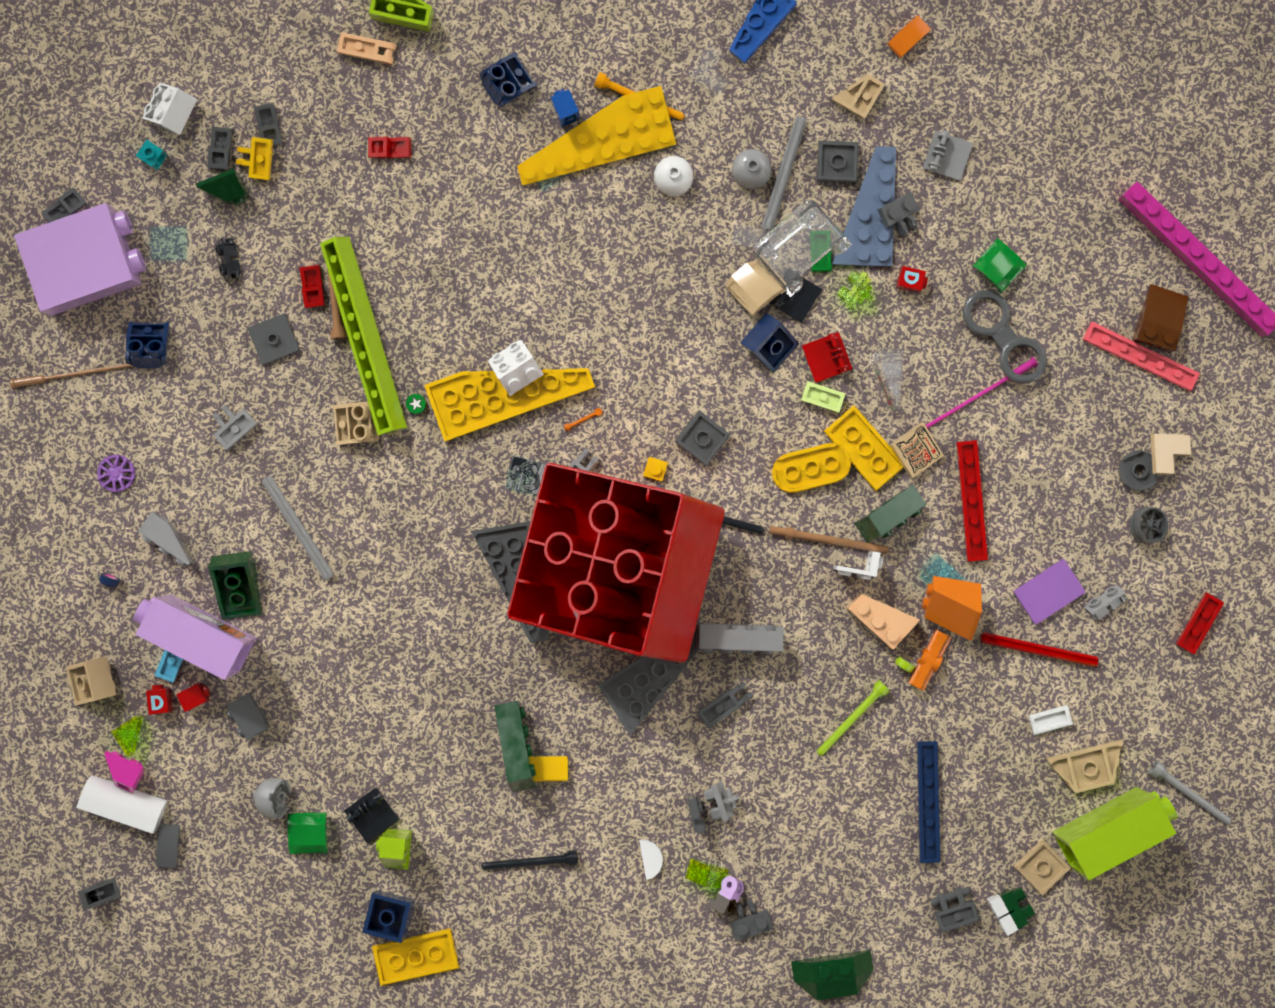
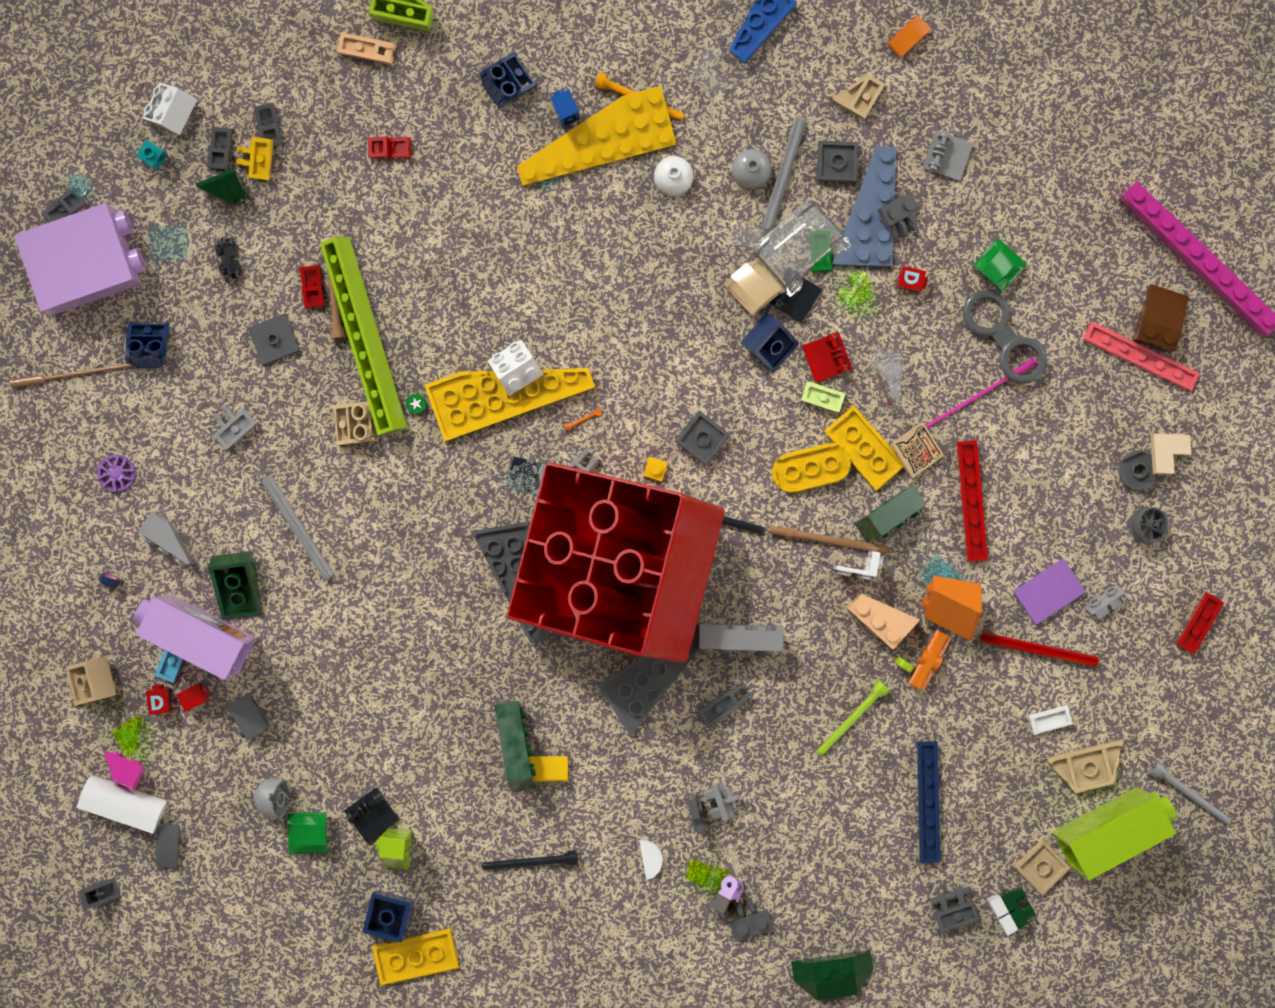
none -> clear light blue tile [68,174,90,195]

